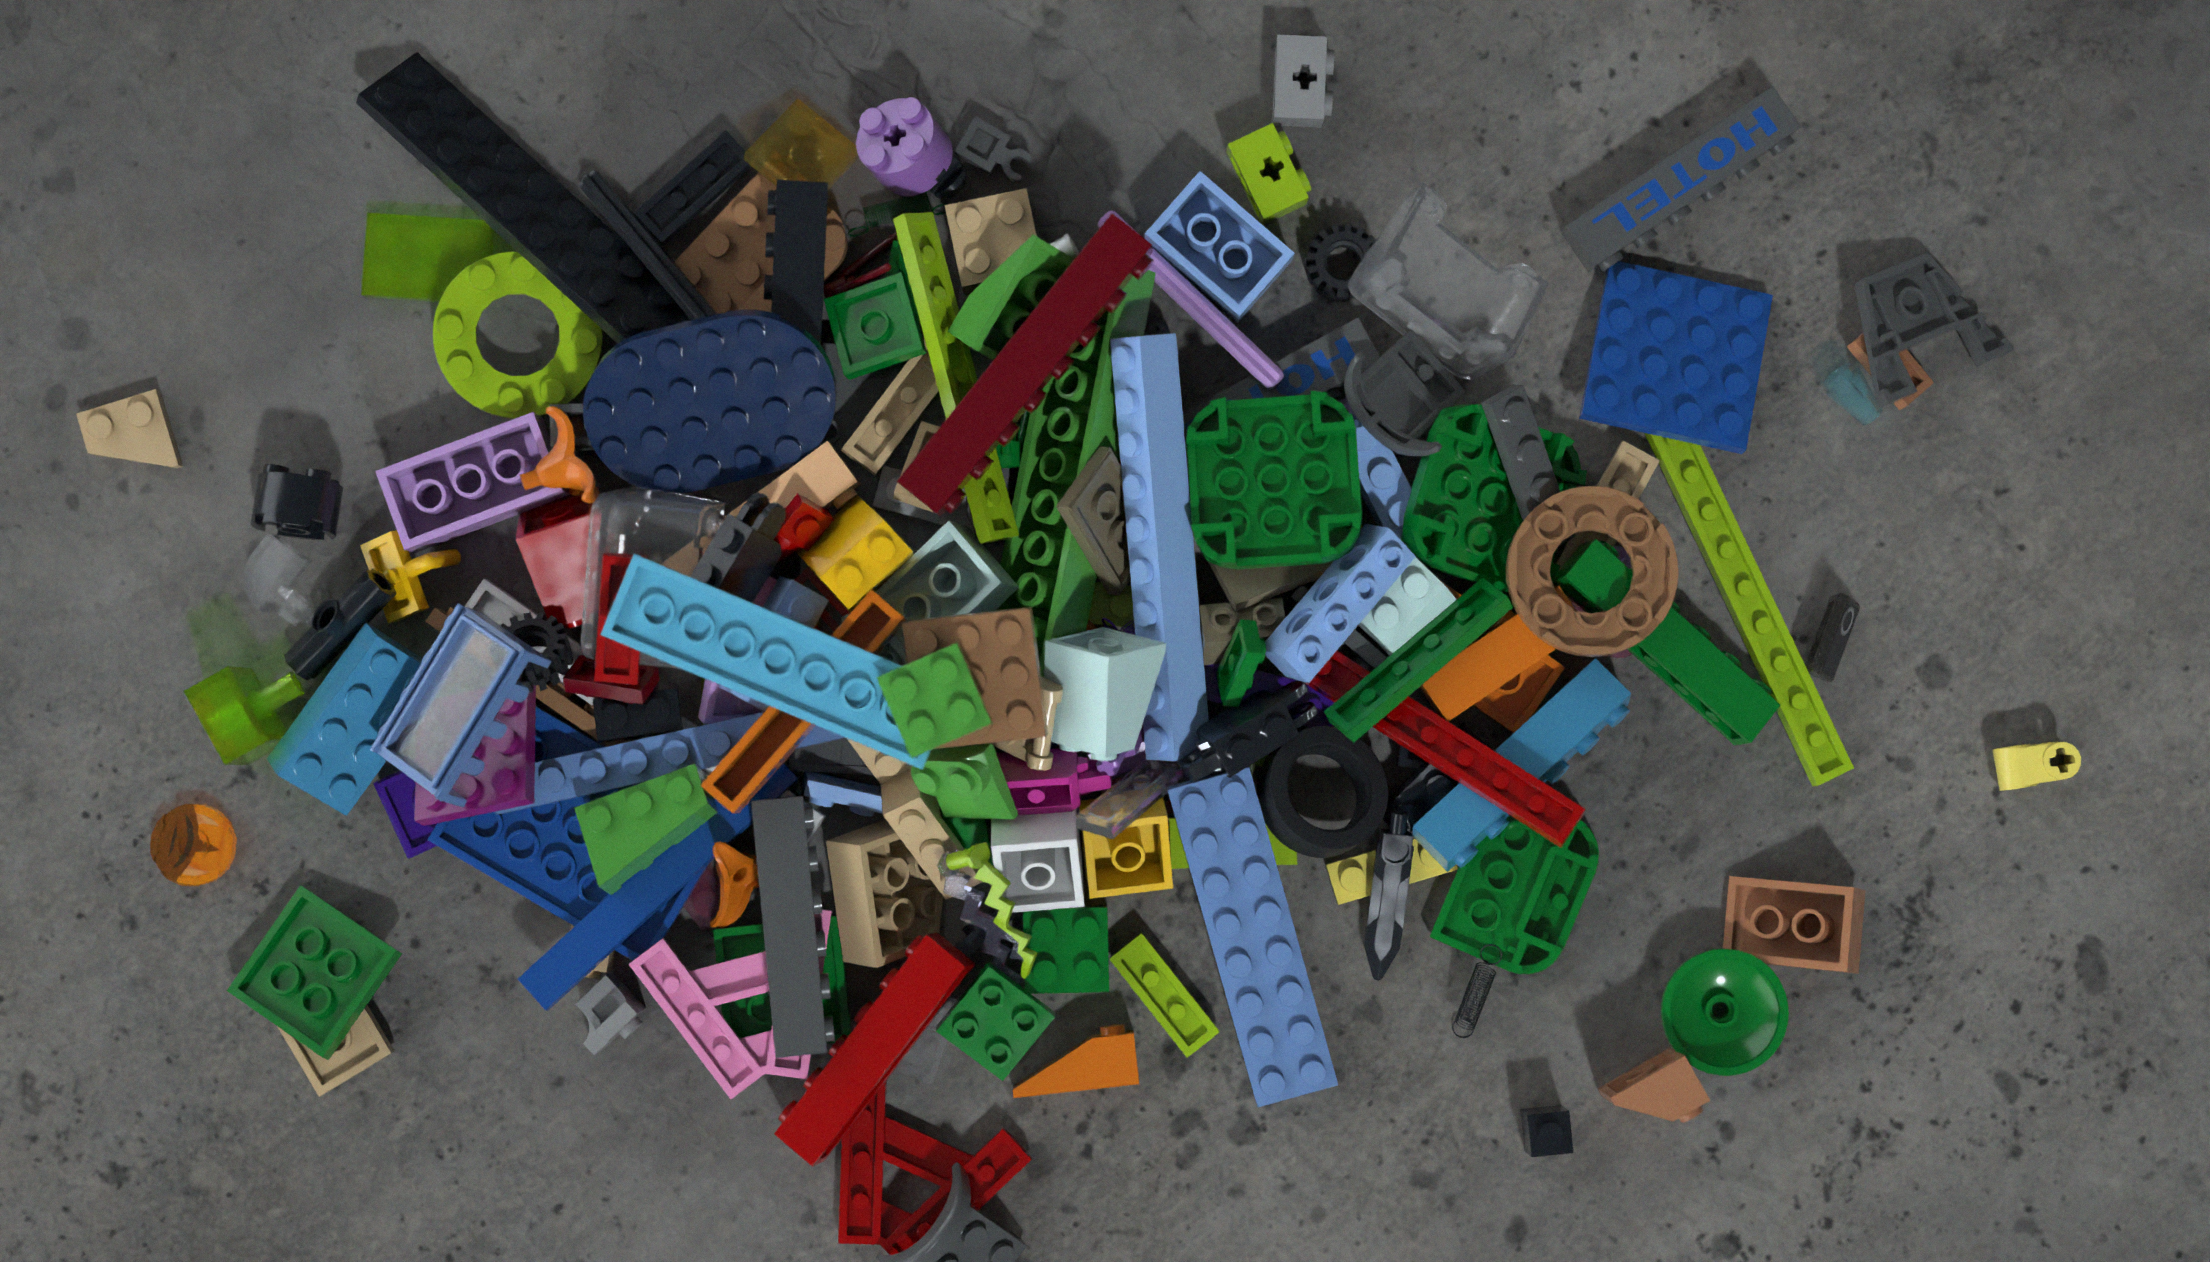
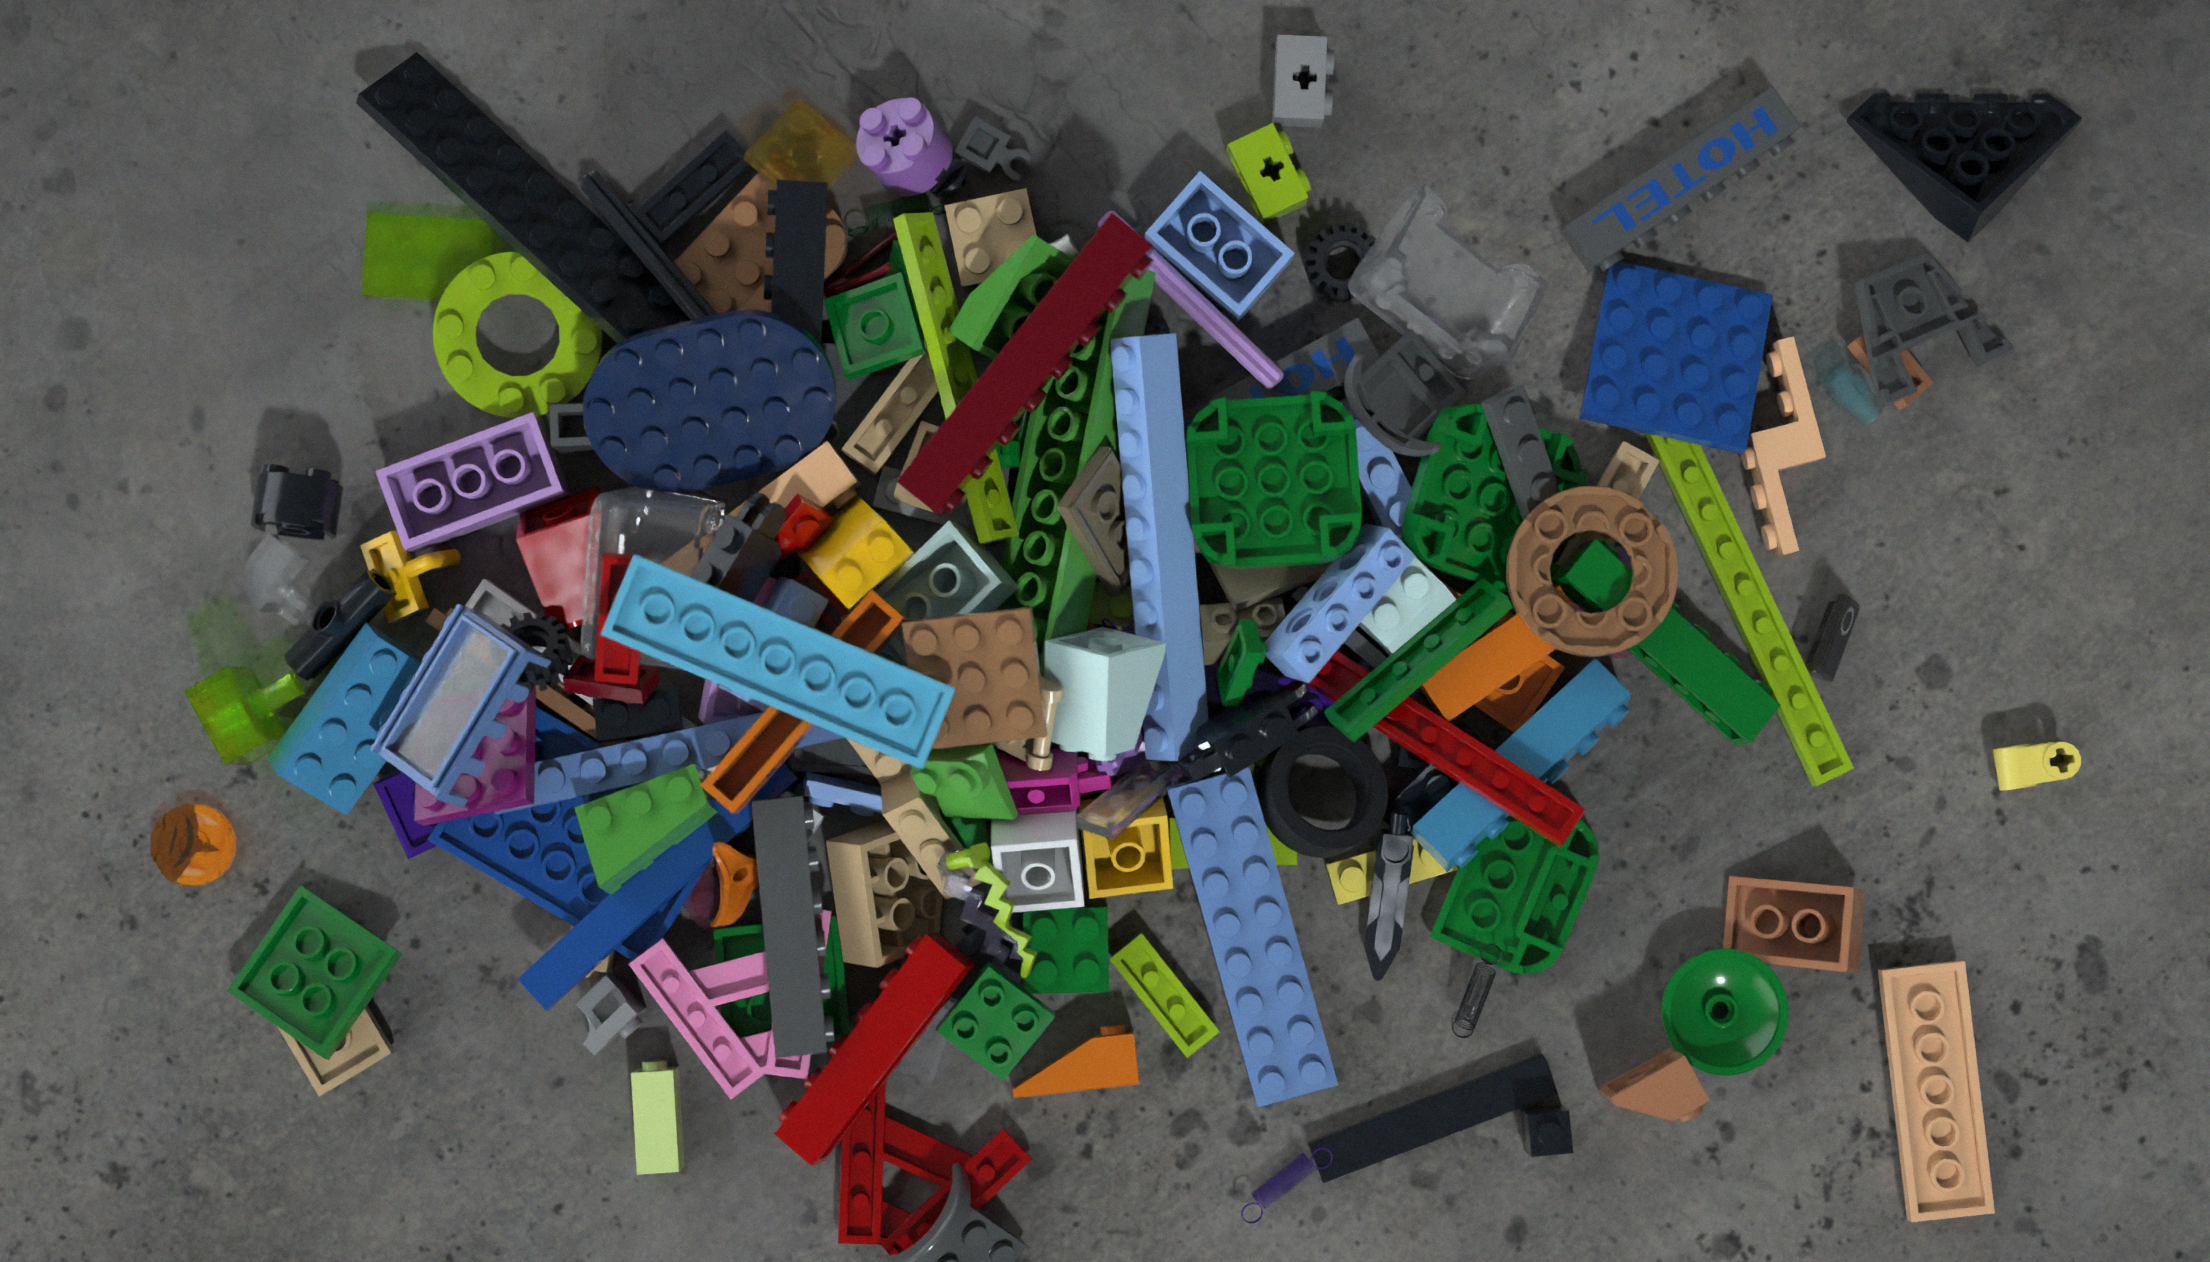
tan wing [76,389,183,468] -> none
orange piece [519,406,599,503] -> none
bright green plate [877,643,993,758] -> none
none -> yellowish green brick [631,1060,685,1175]
none -> dark purple piece [1241,1148,1333,1224]
none -> black tile [1307,1053,1558,1183]
none -> light nougat bracket [1740,336,1826,558]
none -> black slope [1846,93,2082,243]
none -> light nougat plate [1878,960,1995,1222]

